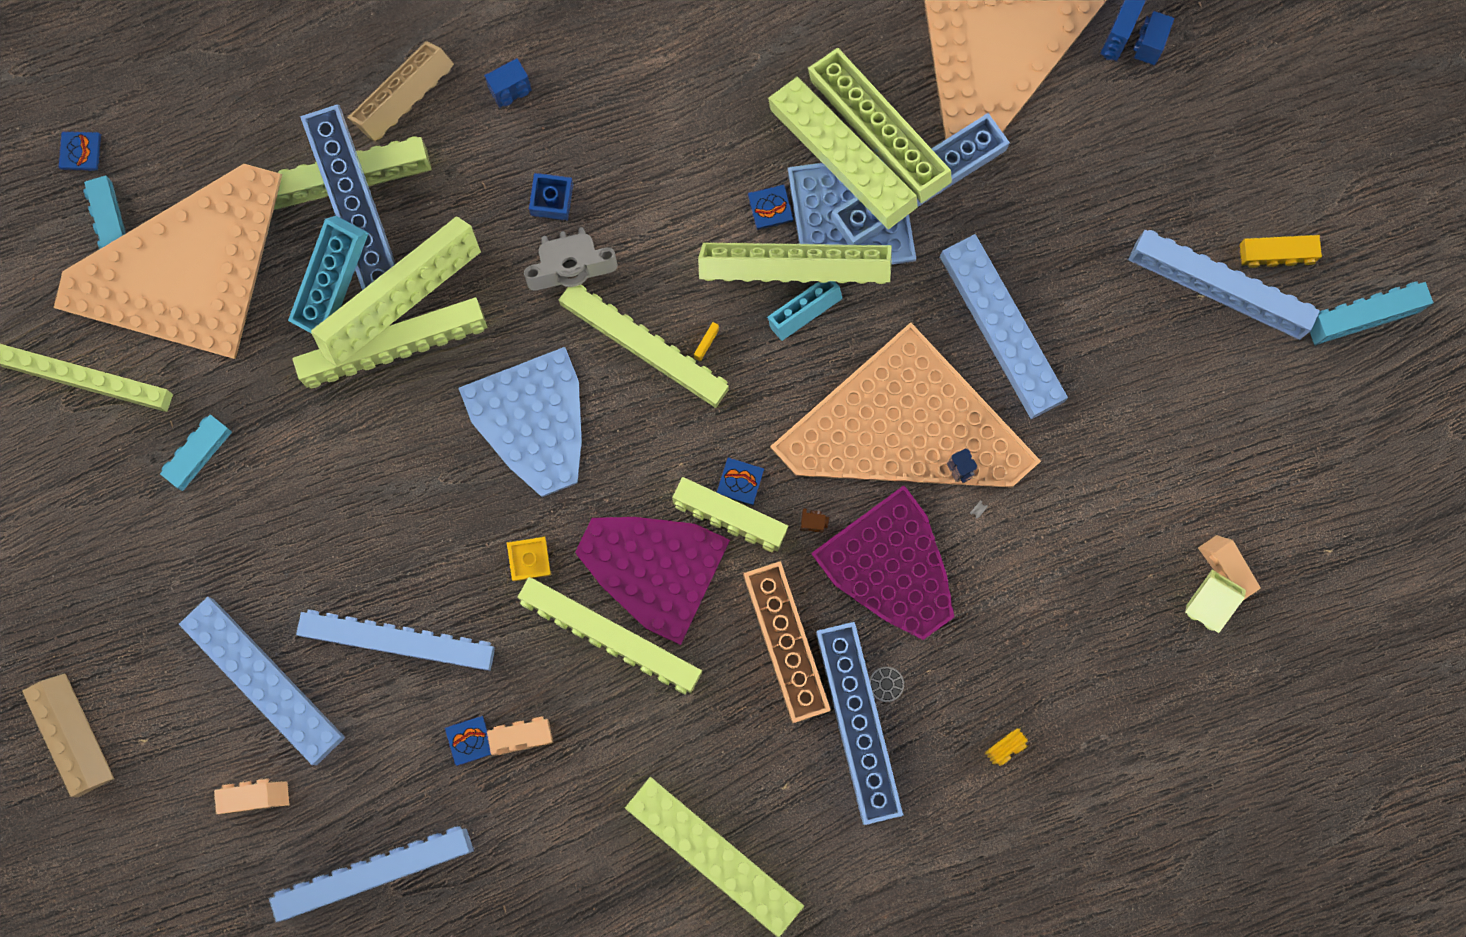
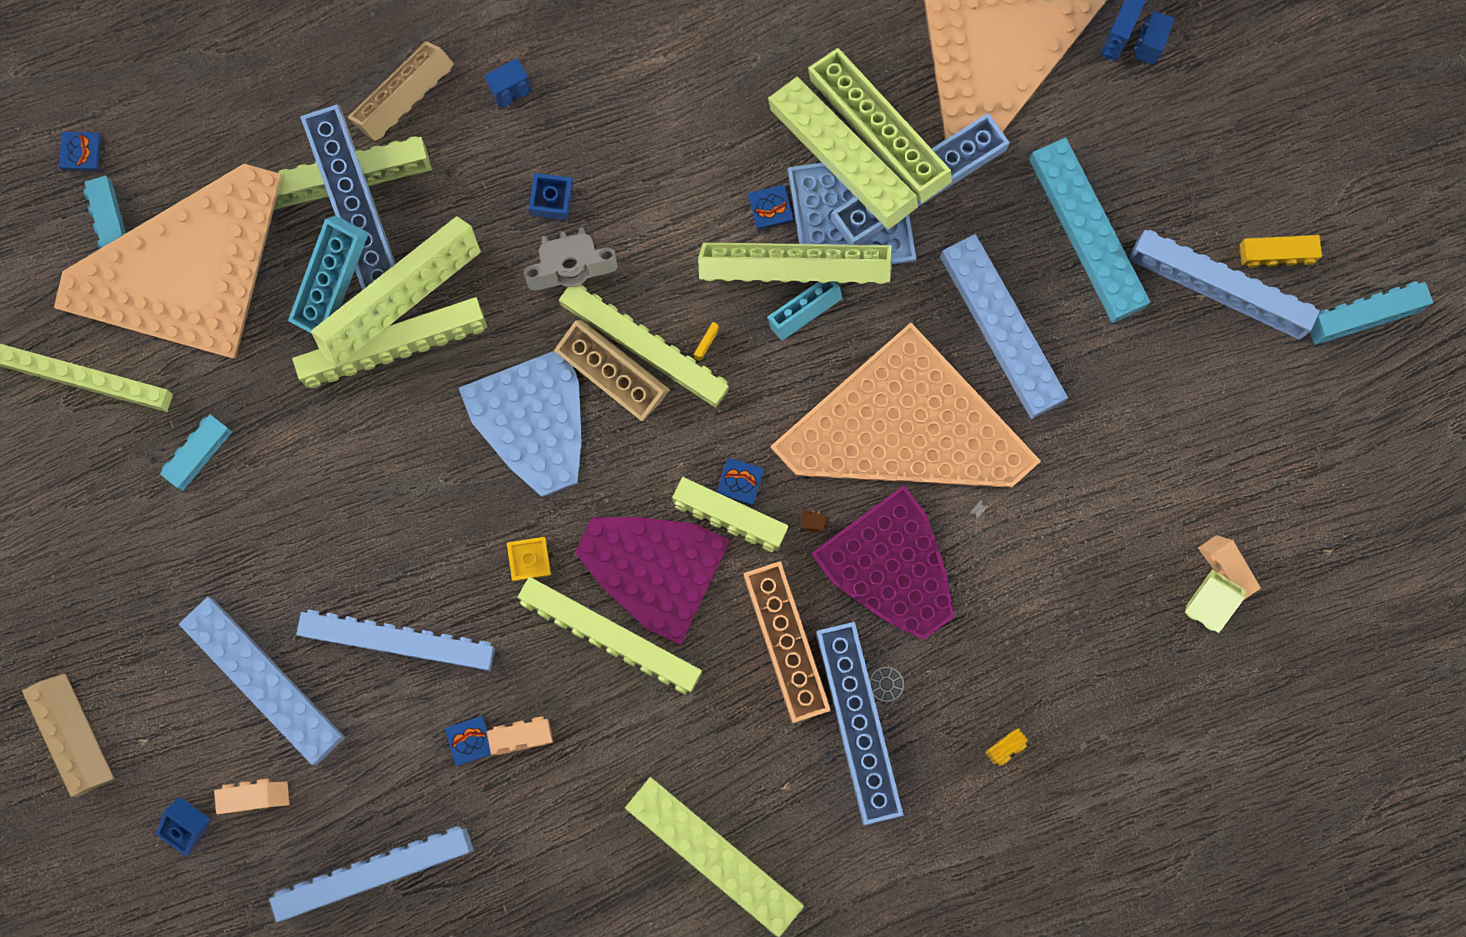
dark blue brick [947,448,978,483] -> none
none -> blue slope [155,797,211,857]
none -> tan slope [554,319,670,421]
none -> medium azure brick [1029,138,1150,323]

